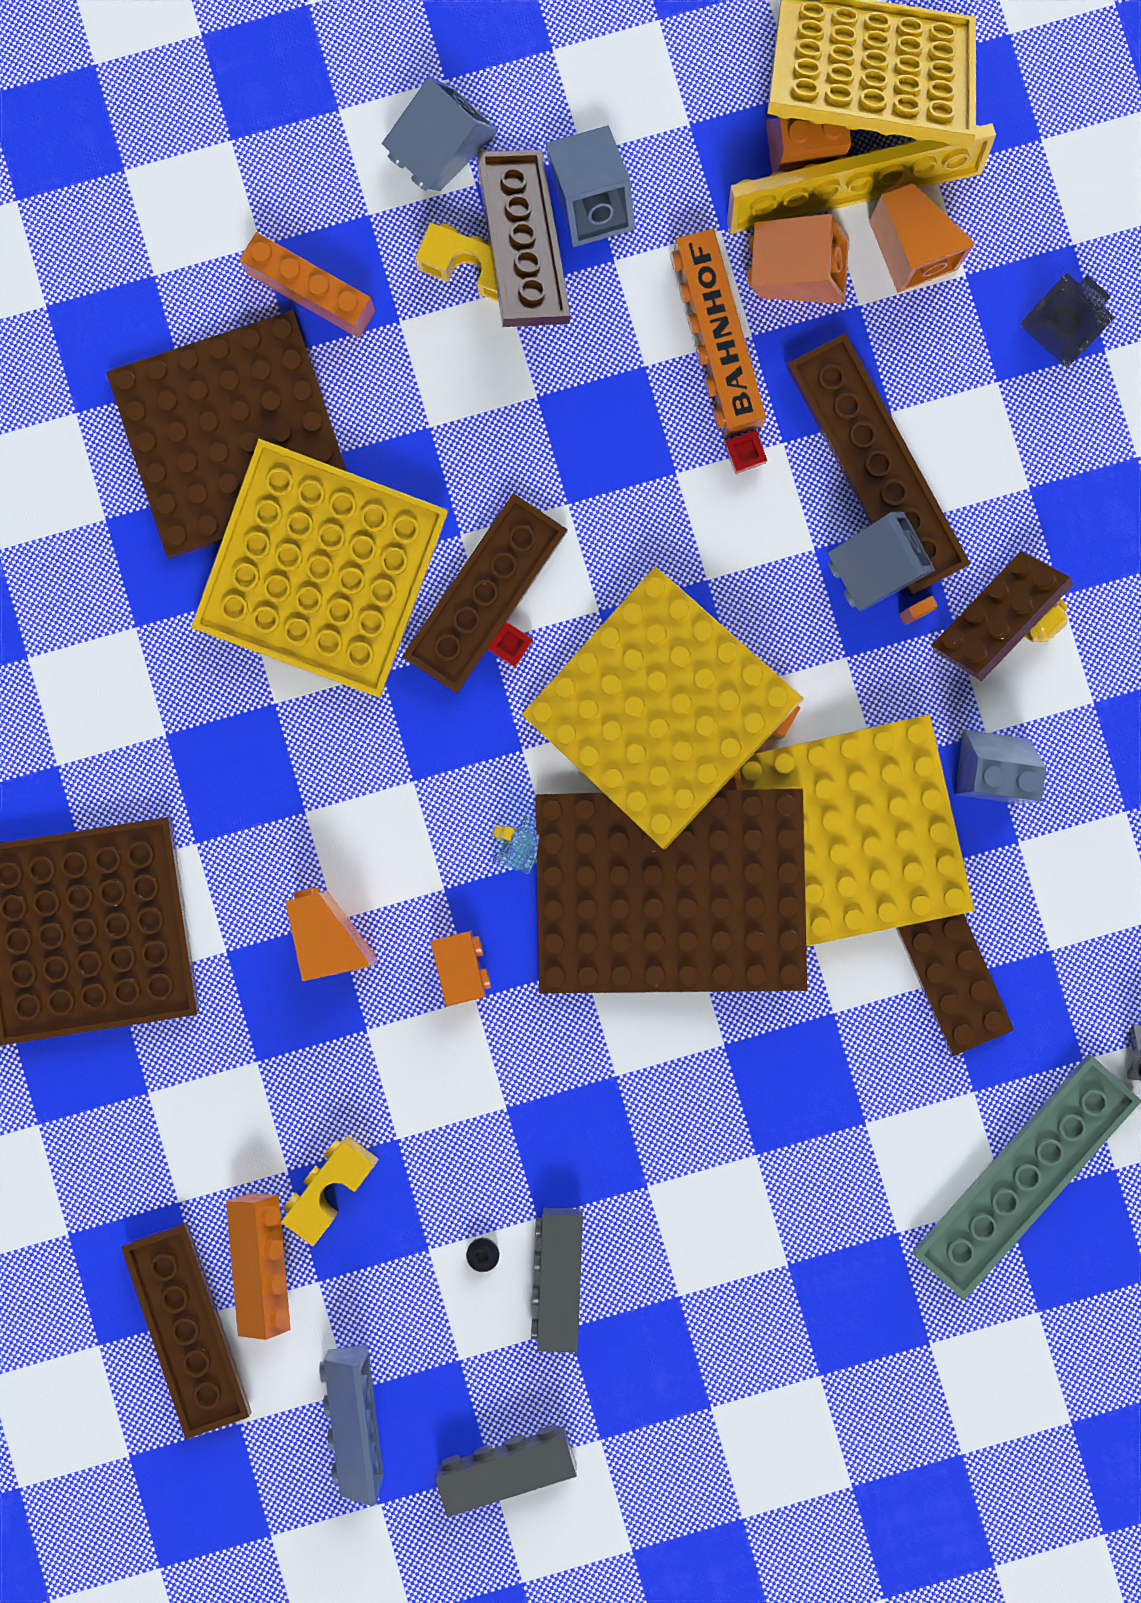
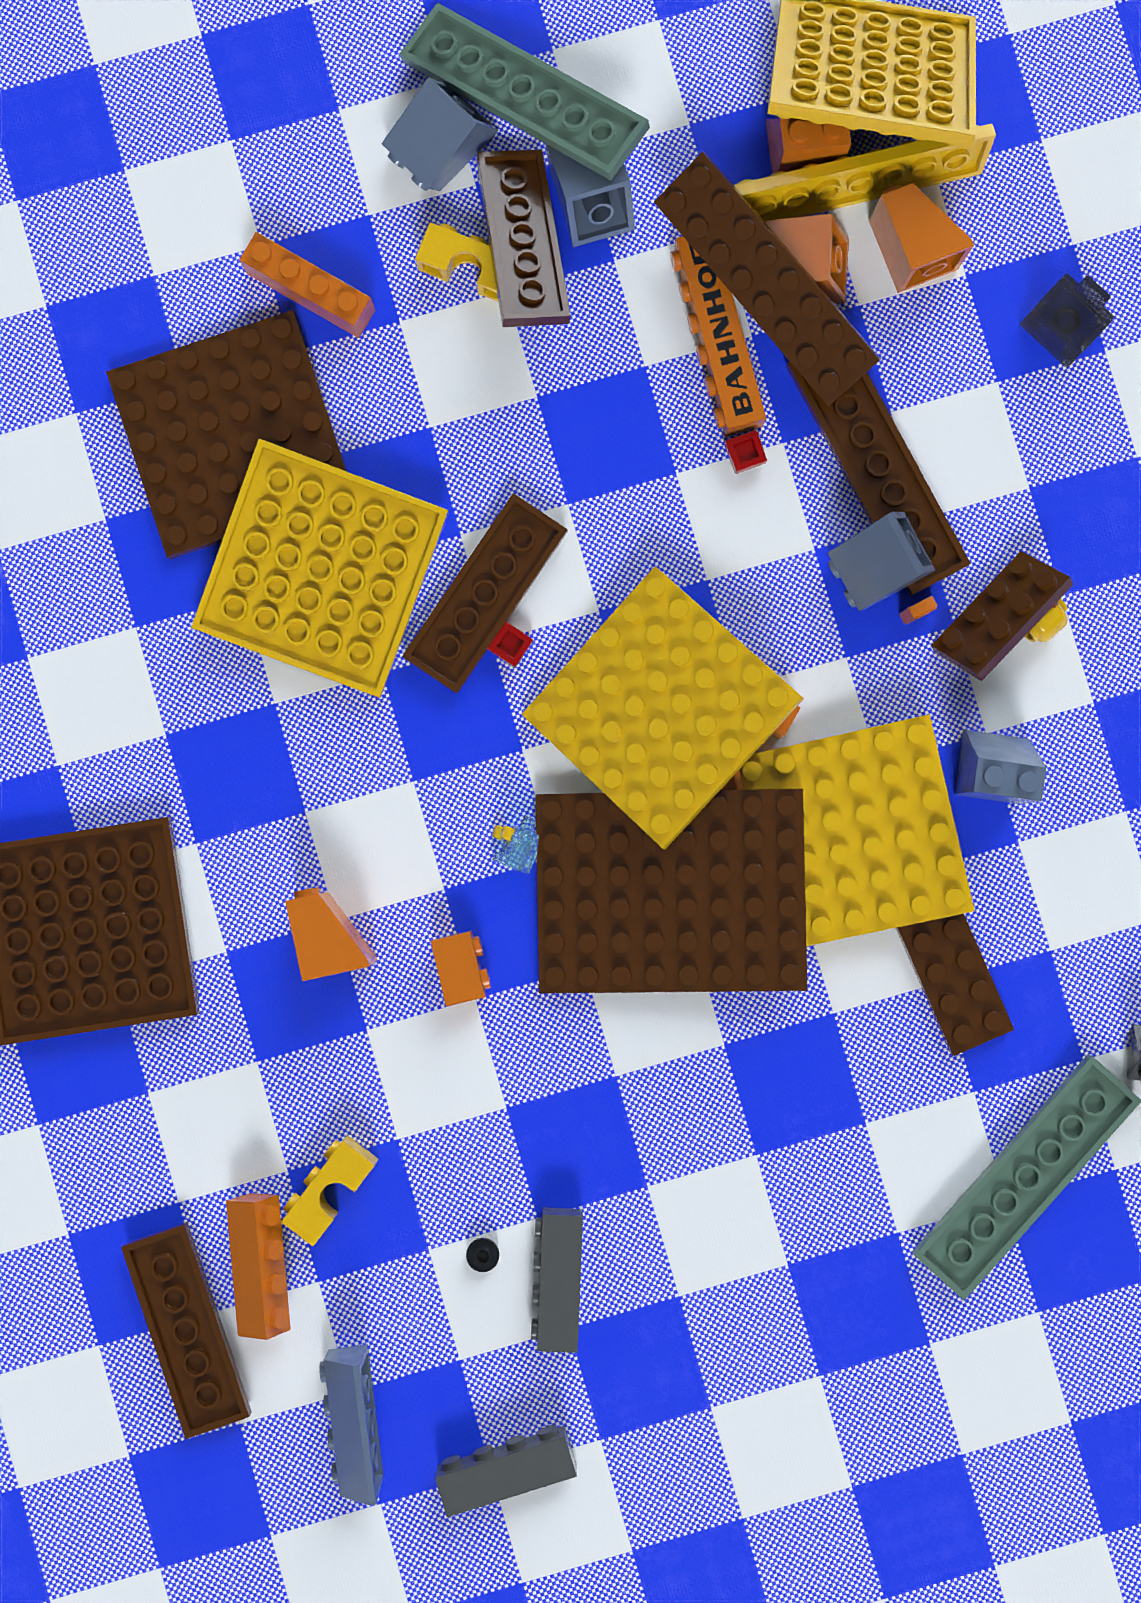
none -> sand green plate [400,3,650,181]
none -> reddish brown plate [654,151,881,406]

